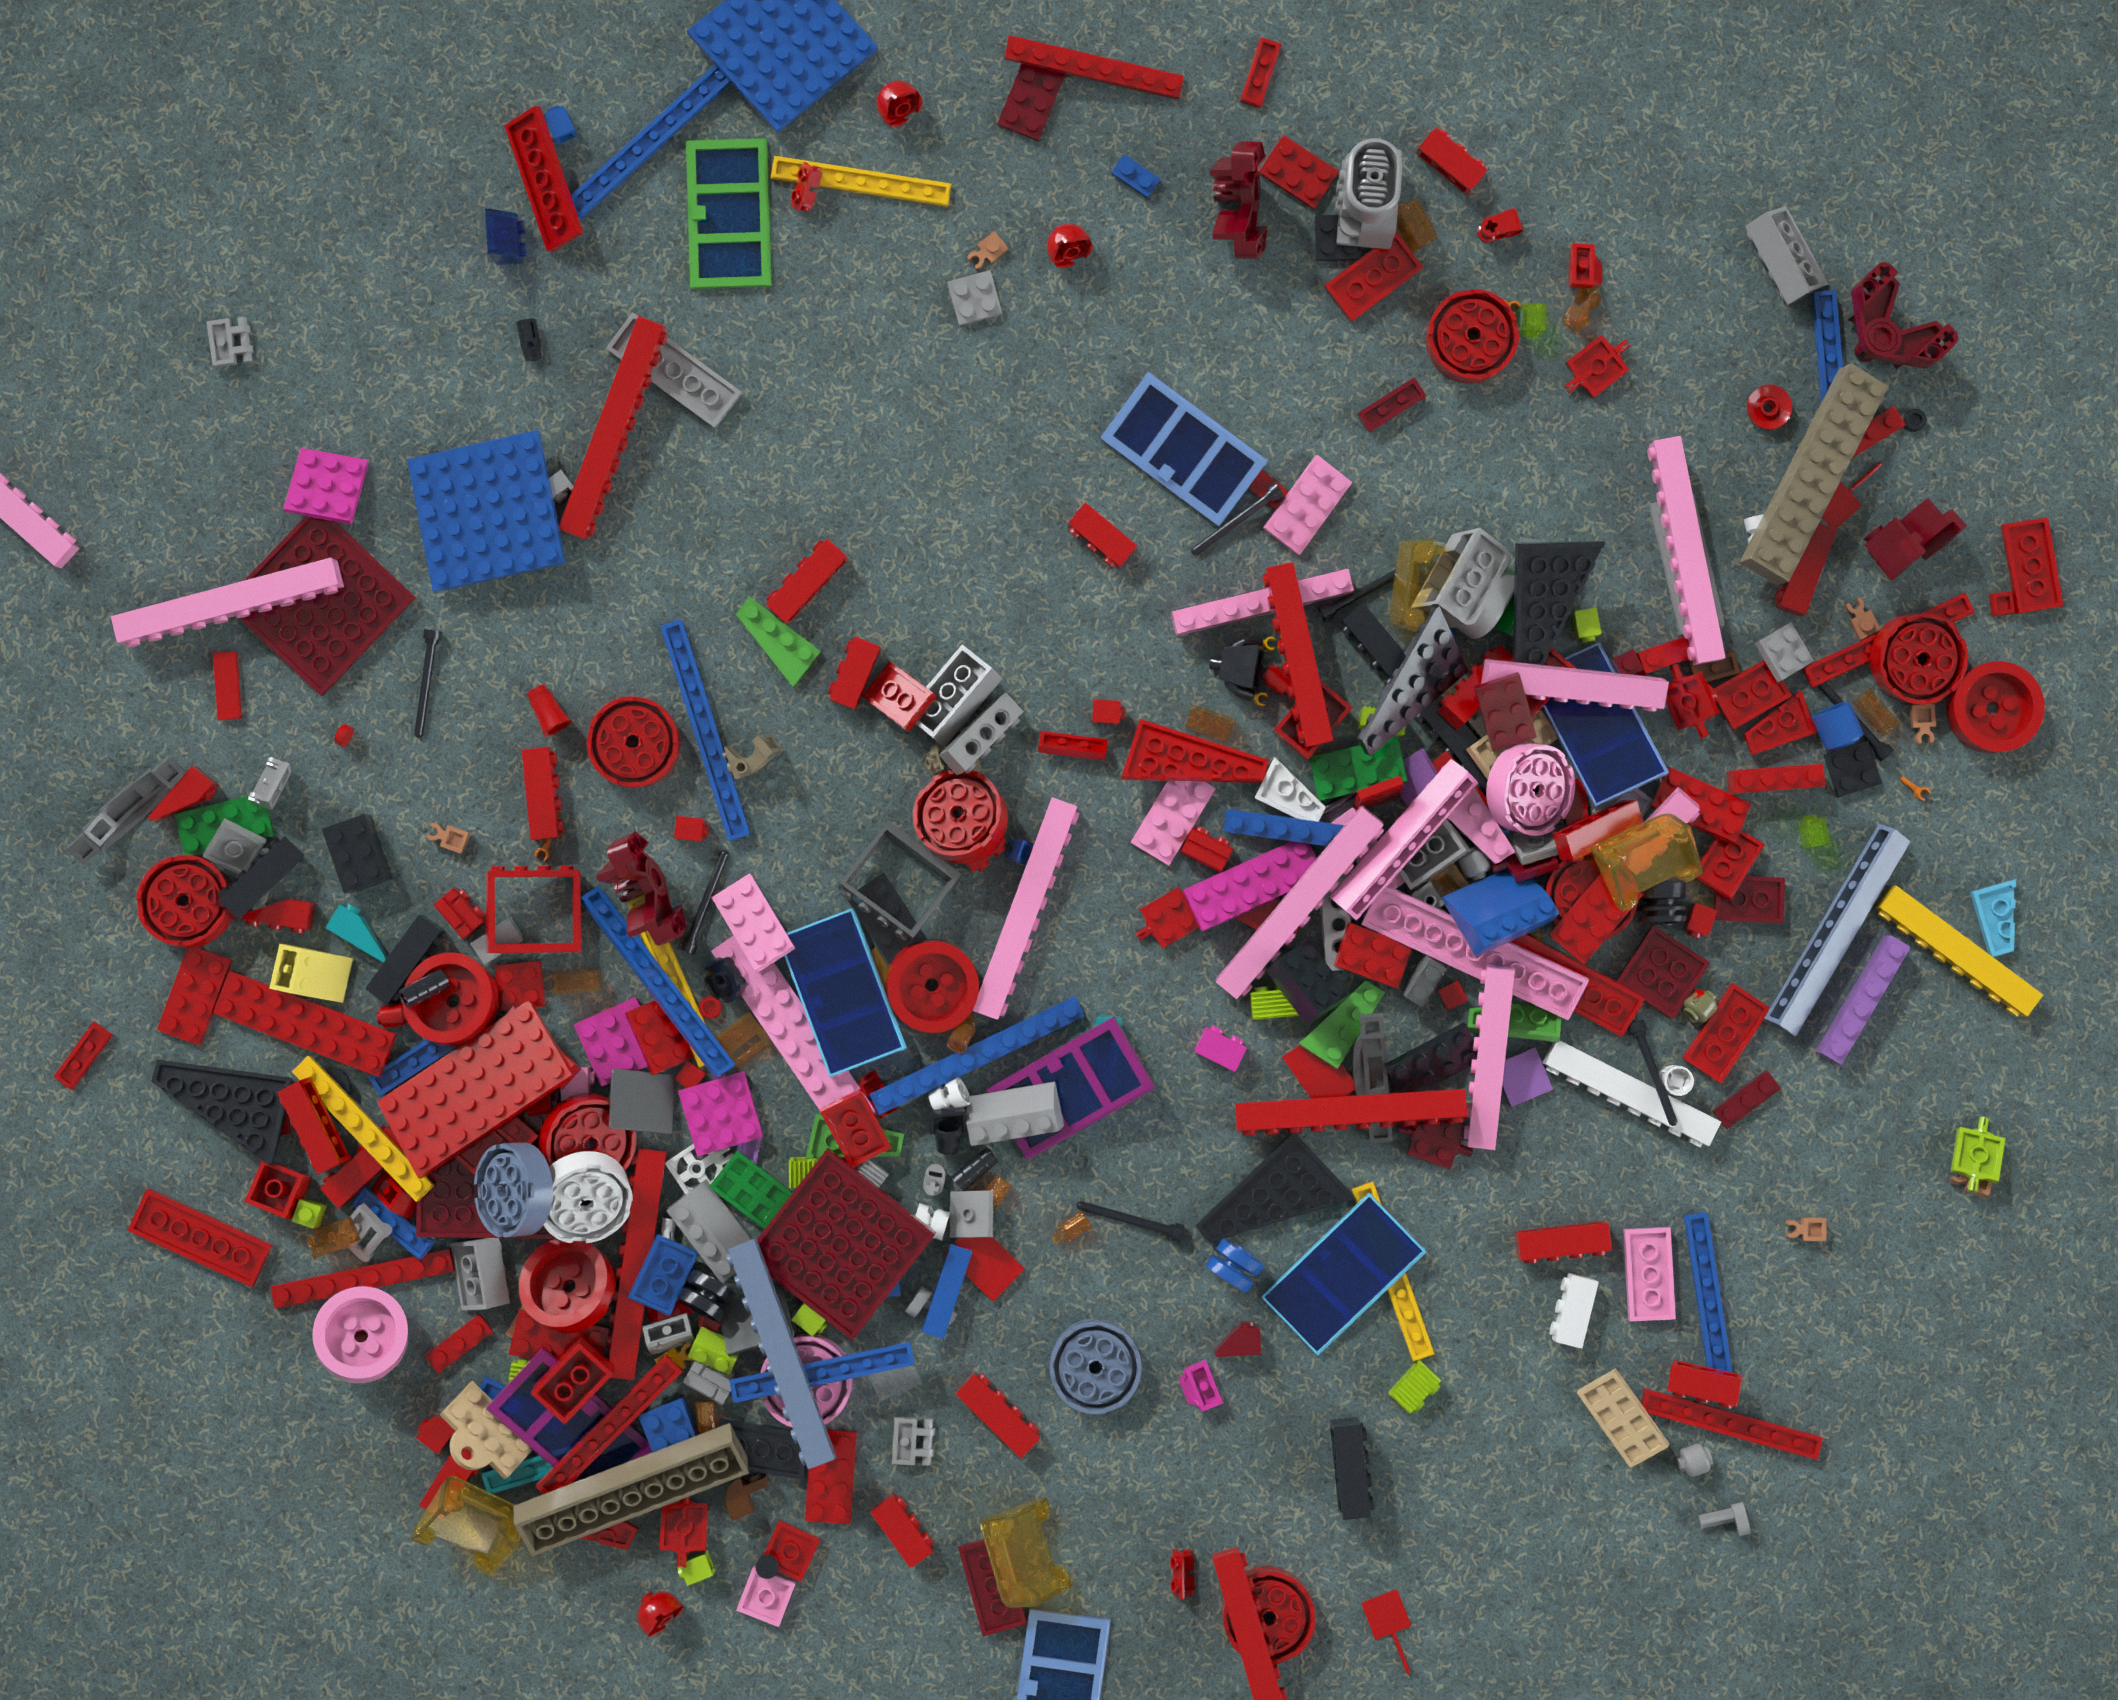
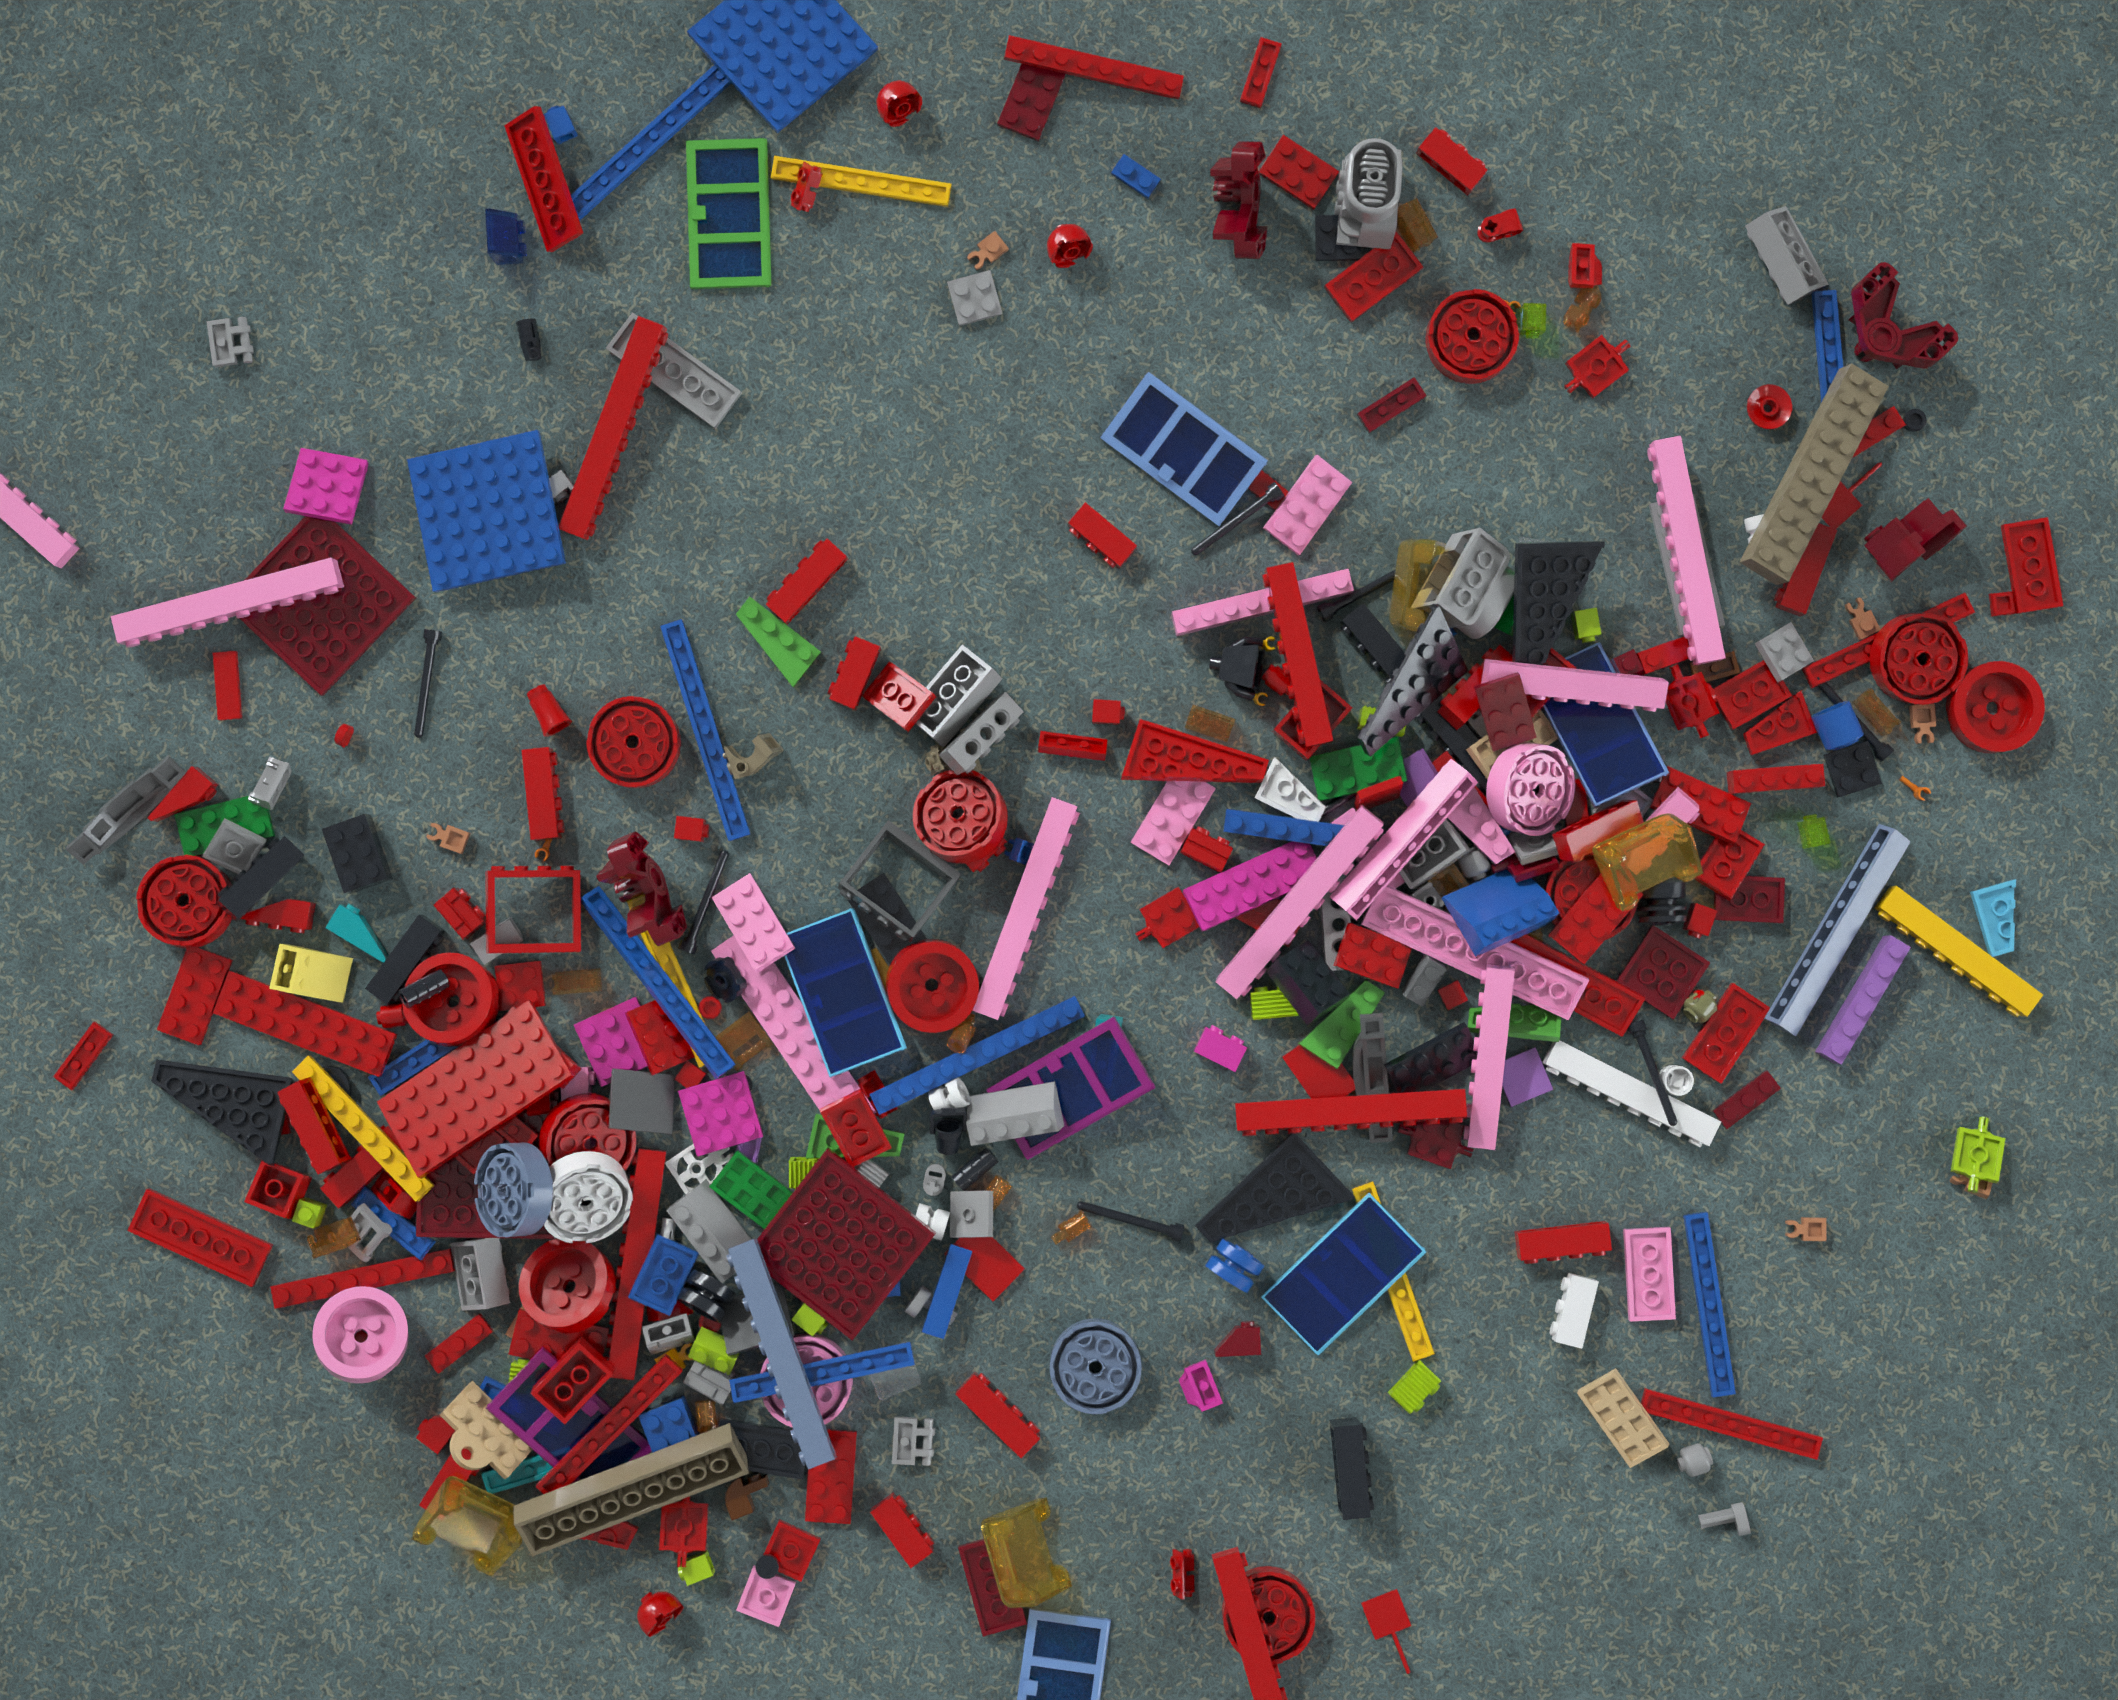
red brick [1667,1360,1743,1408] -> none

